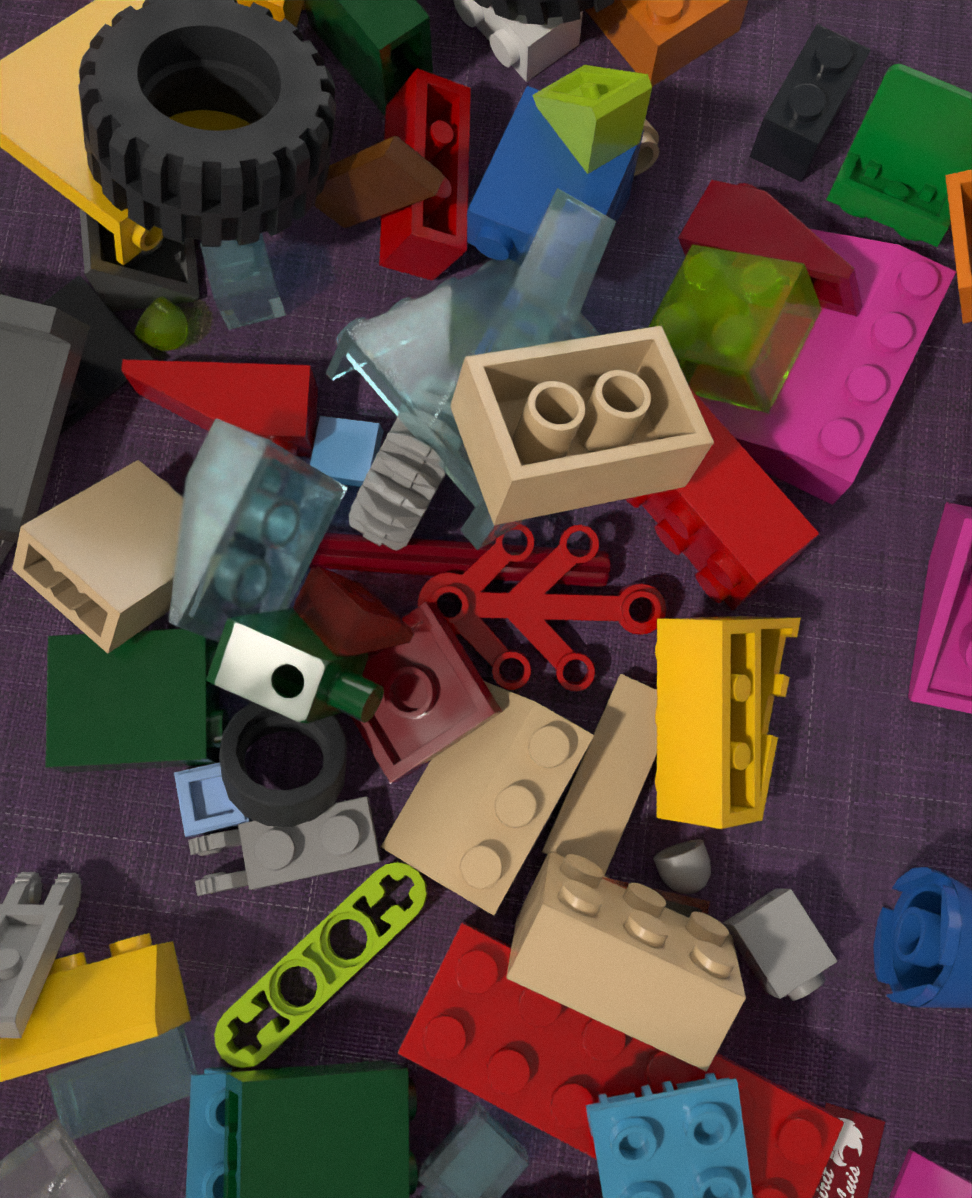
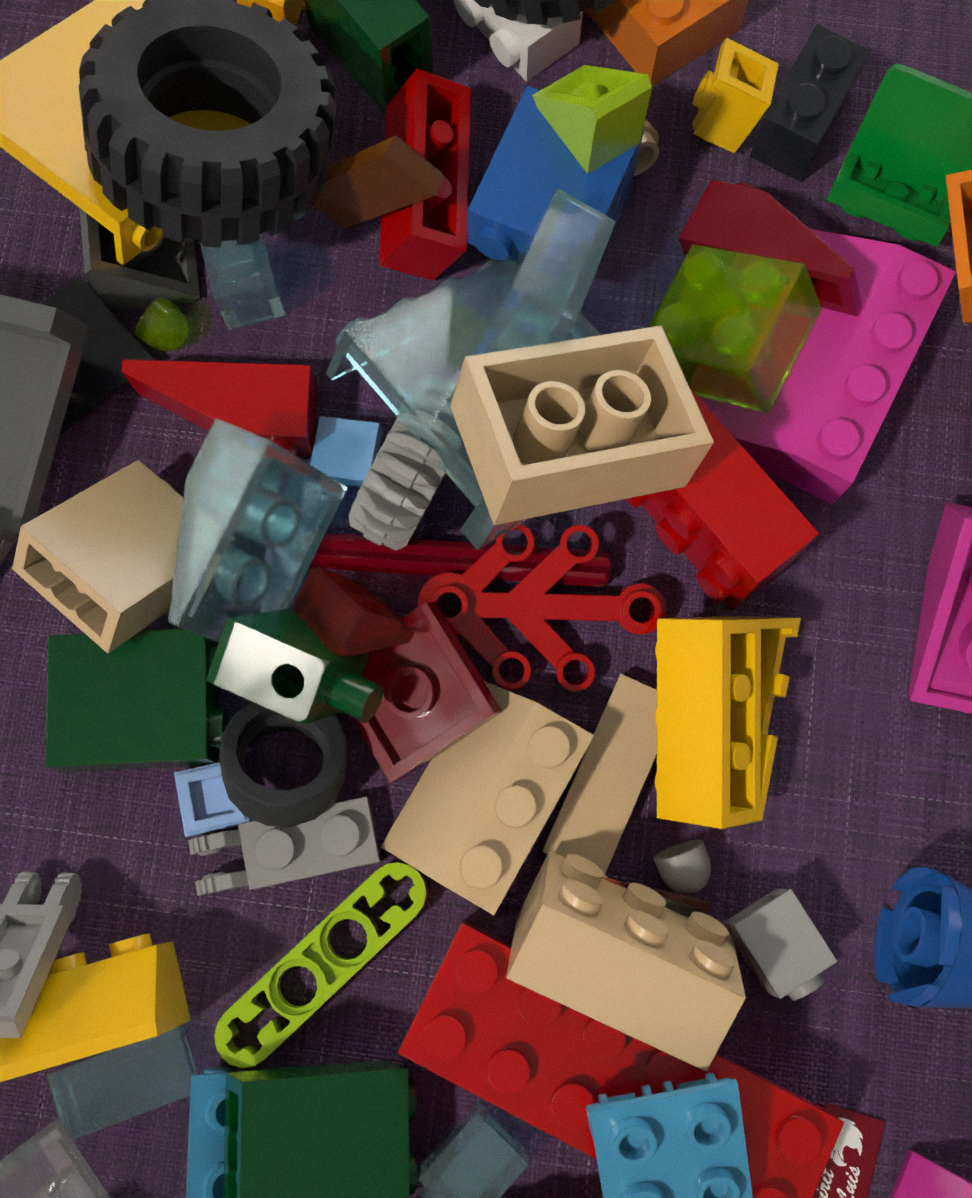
none -> yellow brick [692,37,779,154]

